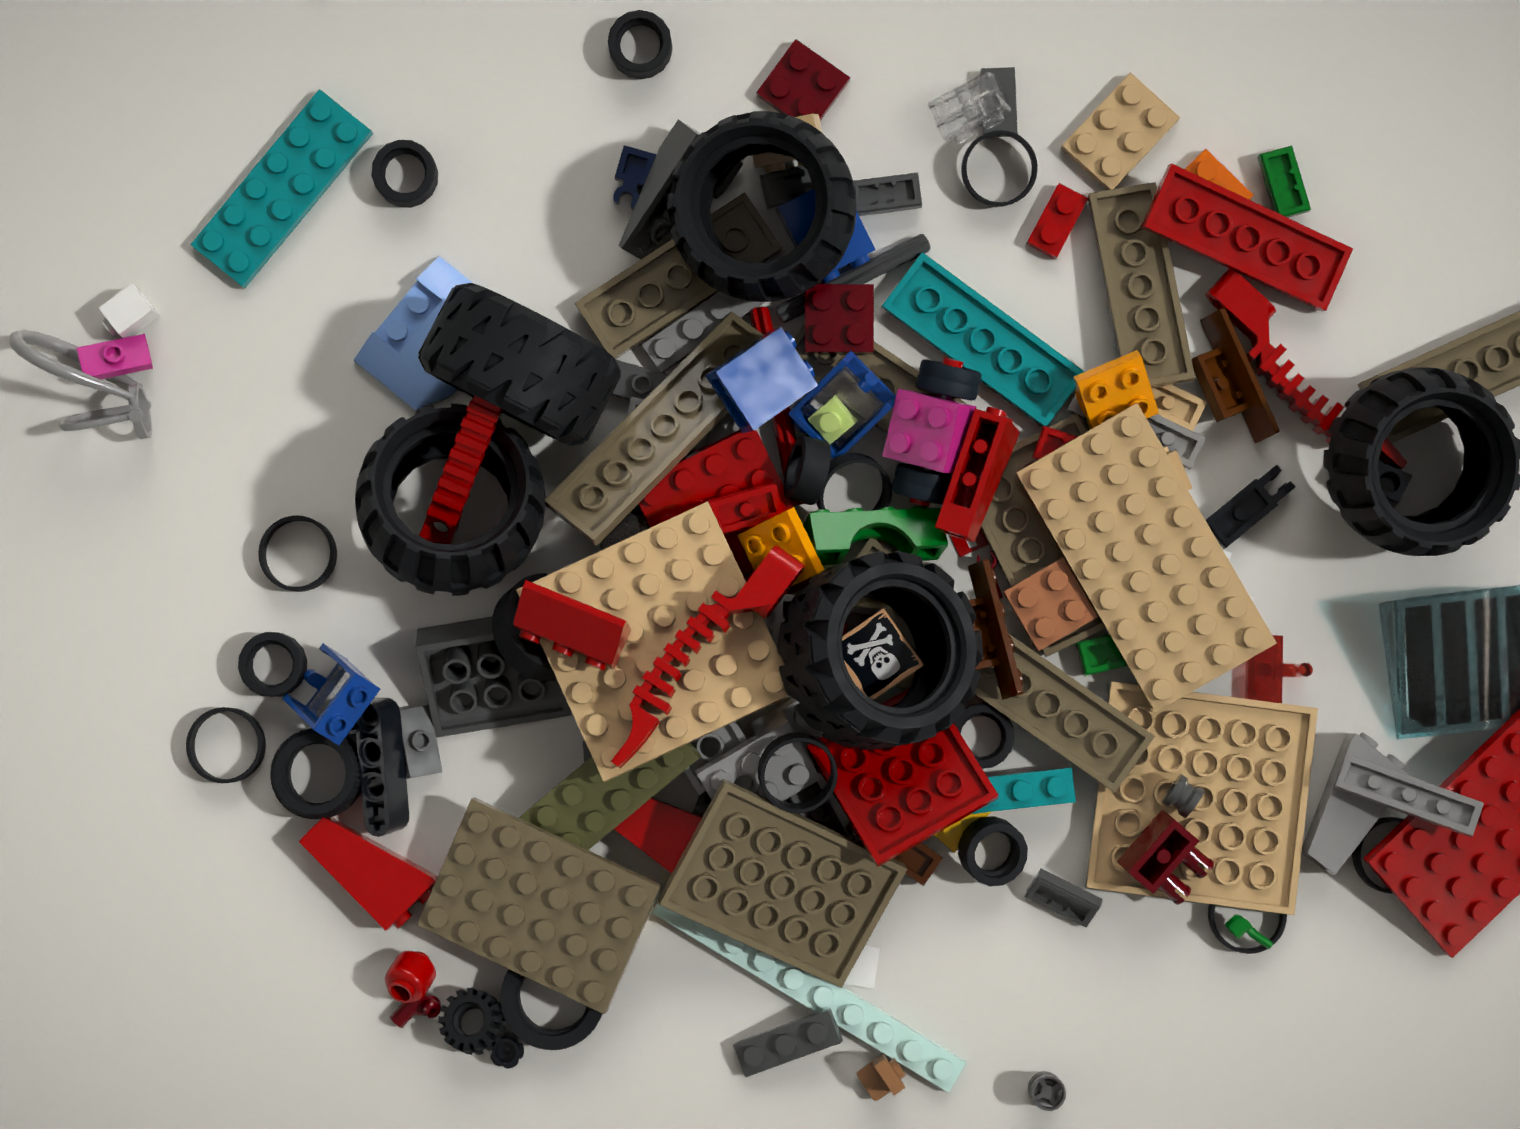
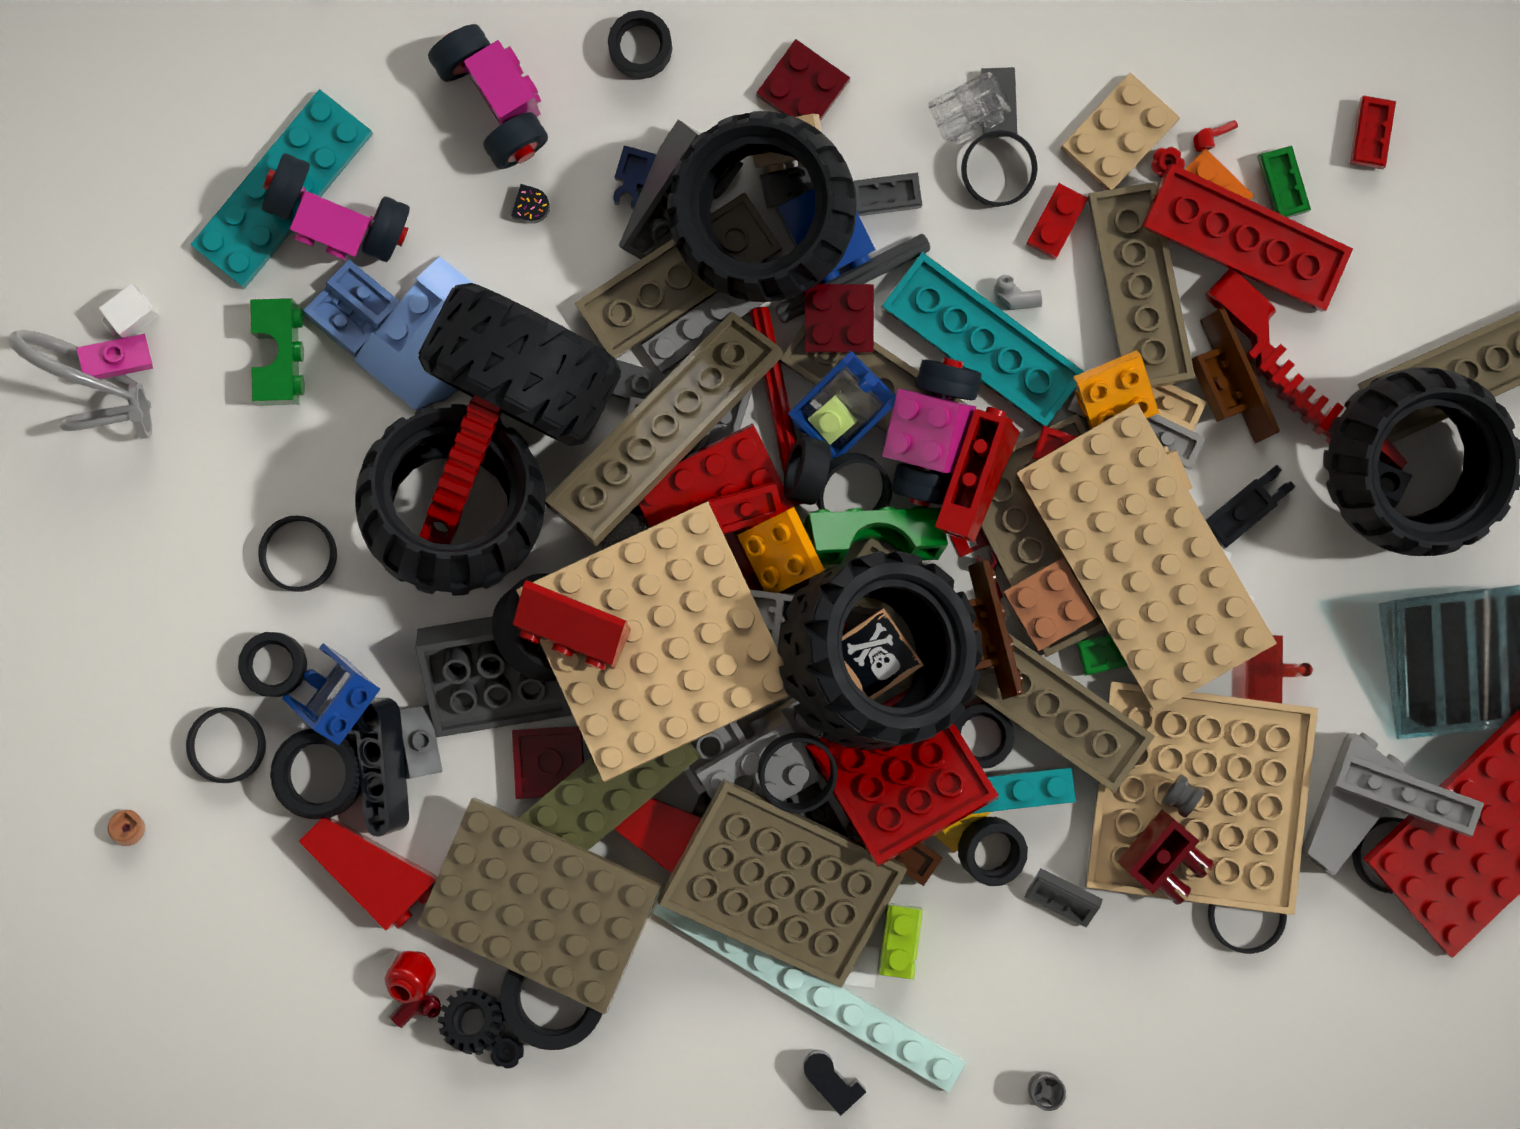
black tyre [371,140,438,208] -> none
red piece [611,545,805,769] -> none
brick [705,327,818,433] -> none
dark grey plate [733,1008,843,1078] -> none
medium nougat bracket [856,1053,906,1101] -> none
green hand [1225,914,1273,949] -> none
none -> nougat tile [108,810,145,846]
none -> green arch [250,298,305,406]
none -> brick [262,153,410,262]
none -> medium blue slope [303,259,400,358]
none -> brick [428,24,548,169]
none -> black tile [511,184,550,223]
none -> dark red plate [512,726,584,799]
none -> black leg [803,1050,866,1116]
none -> lime brick [878,903,923,980]
none -> light grey arm [994,275,1042,310]
none -> red plate [1151,147,1185,178]
none -> red hand [1193,120,1238,152]
none -> red plate [1350,95,1396,169]

